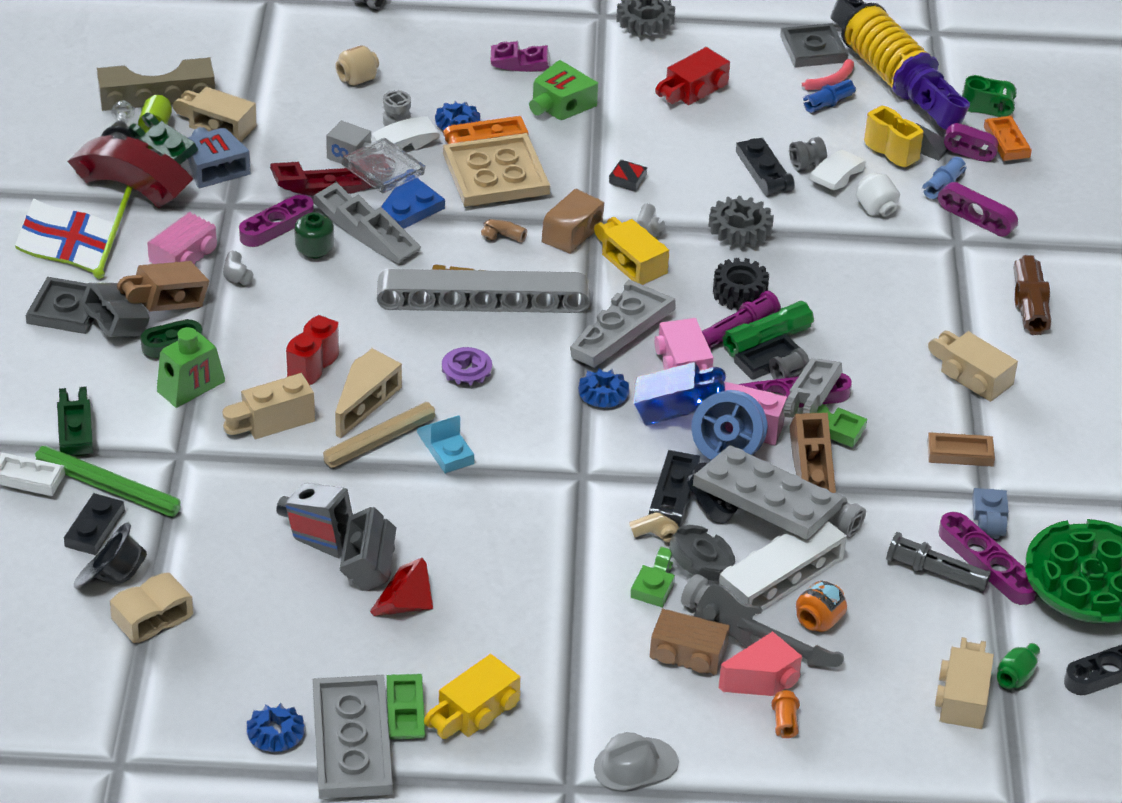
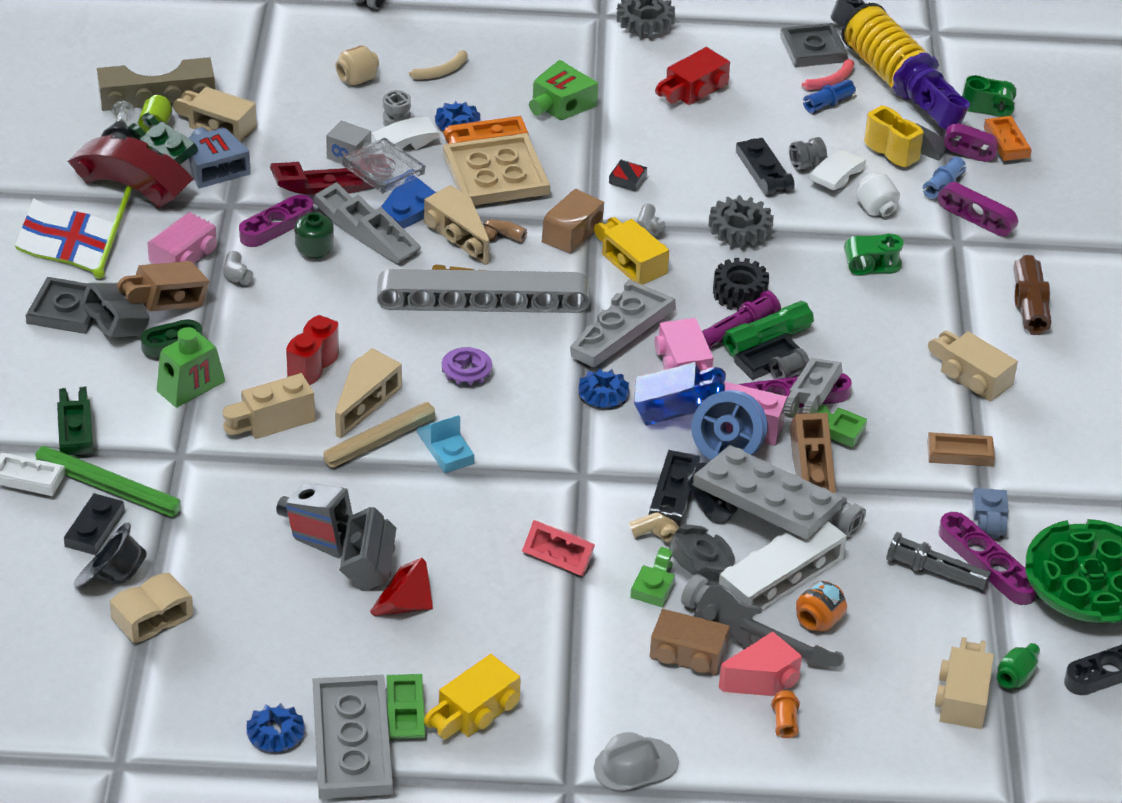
magenta slope [490,41,550,72] -> none
none -> tan piece [409,50,468,80]
none -> tan slope [424,185,489,265]
none -> coral slope [522,520,596,576]
none -> green piece [844,233,904,275]

